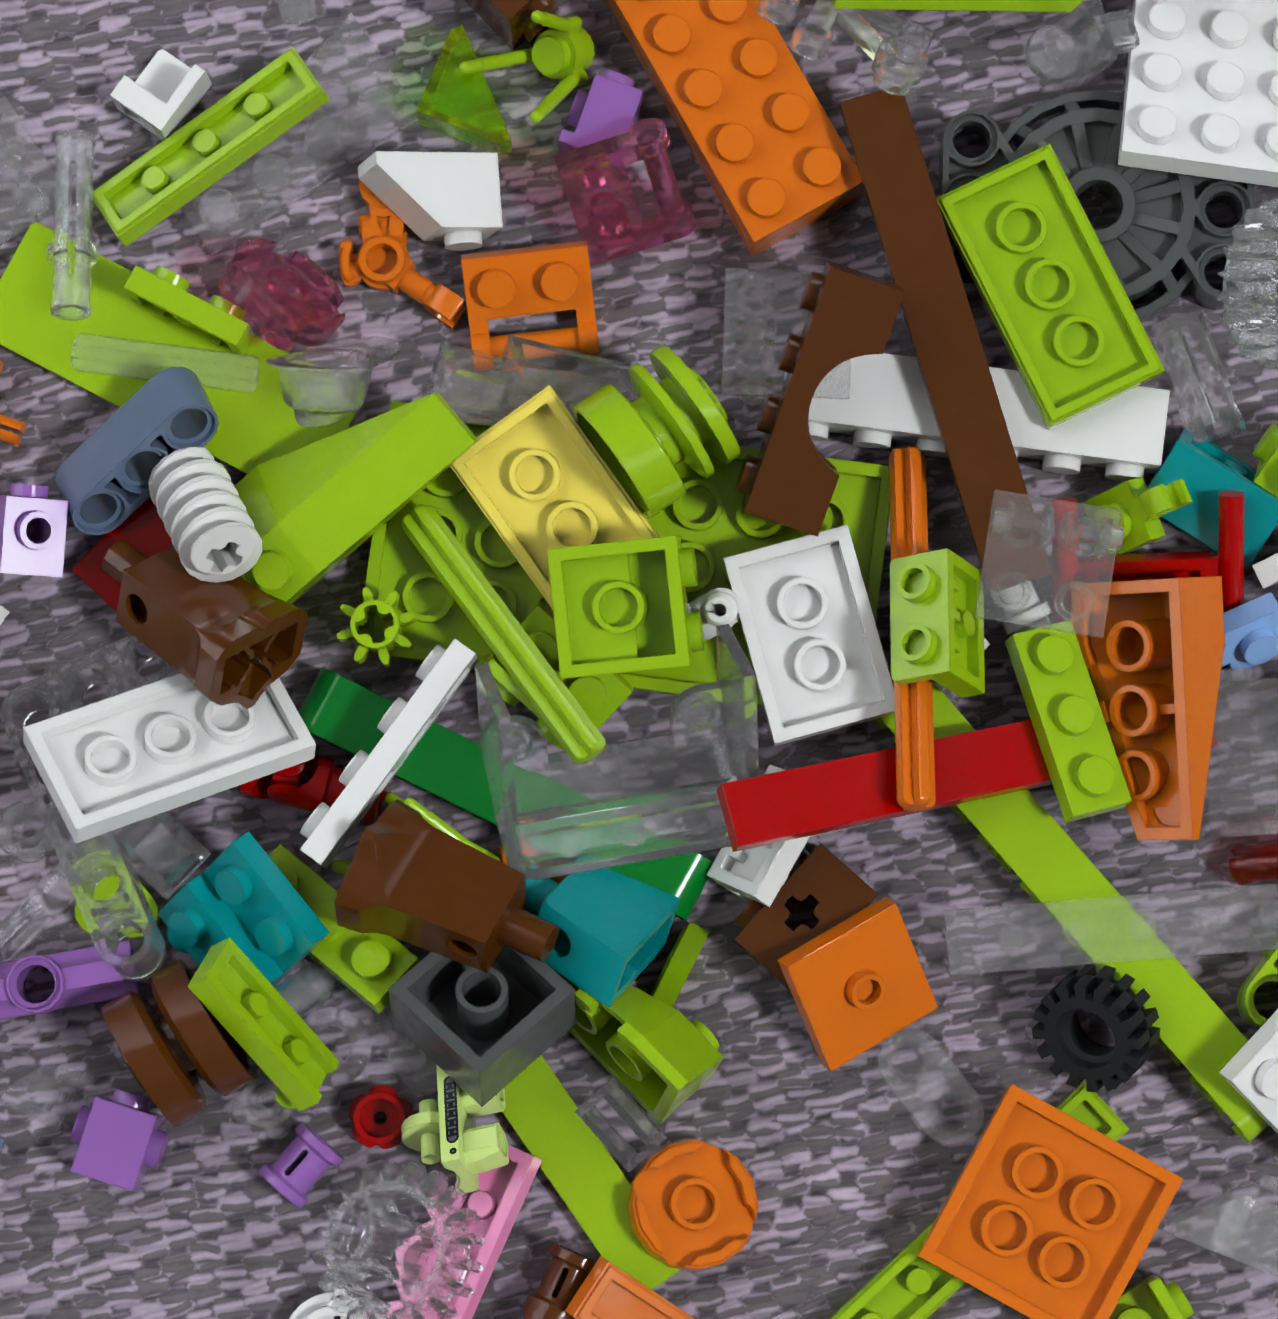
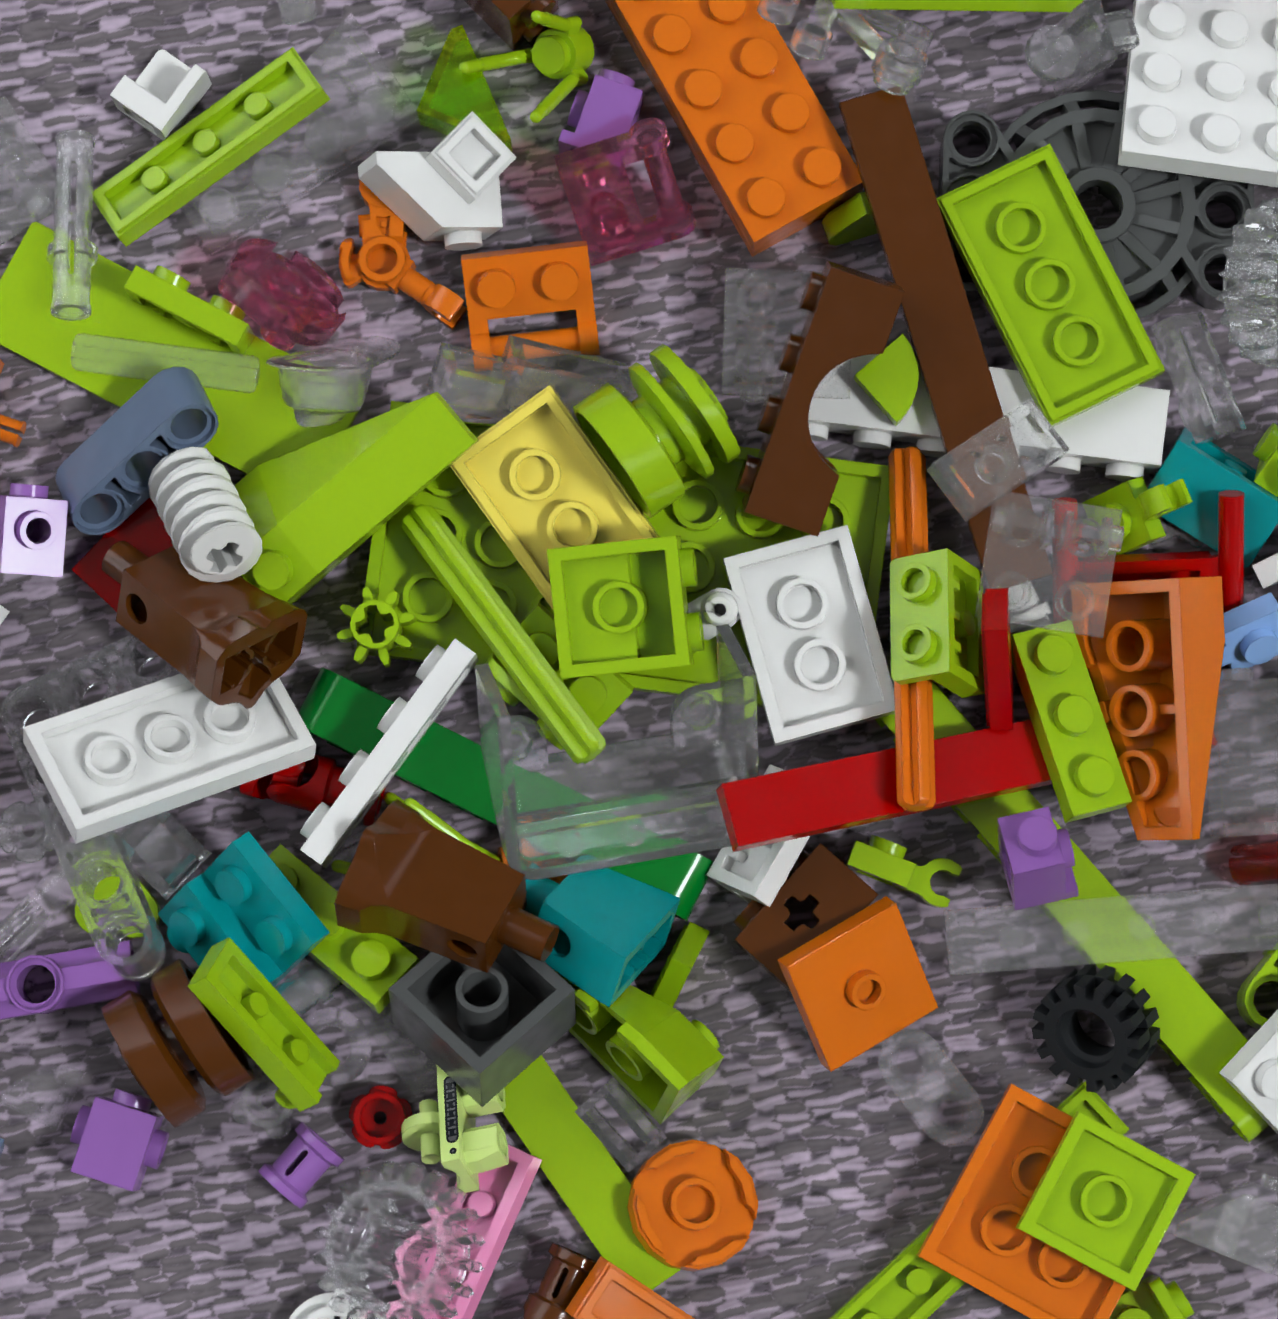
none -> white tile [424,111,517,204]
none -> lime tile [822,192,878,246]
none -> lime plate [845,835,962,908]
none -> lime tile [853,333,919,427]
none -> clear plate [927,398,1069,522]
none -> red tile [981,588,1013,731]
none -> medium lavender brick [998,807,1079,911]
none -> lime plate [1015,1111,1196,1291]

